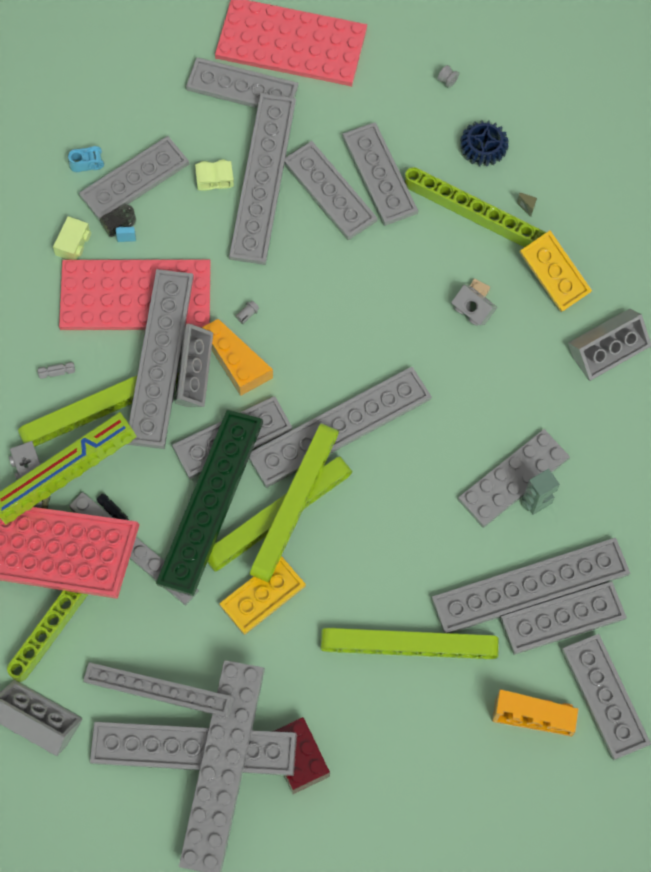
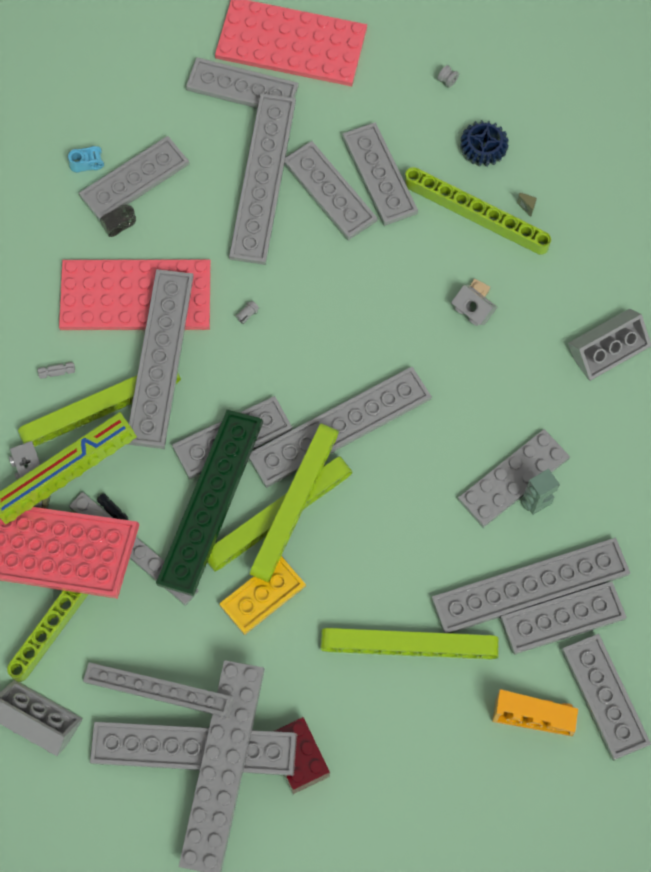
yellowish green brick [53,216,91,260] -> none
medium azure tile [116,227,136,242] -> none
light grey slope [175,324,213,407] -> none
yellowish green brick [195,159,234,191] -> none
light orange wedge [202,319,273,396] -> none
yellow plate [519,230,592,312] -> none

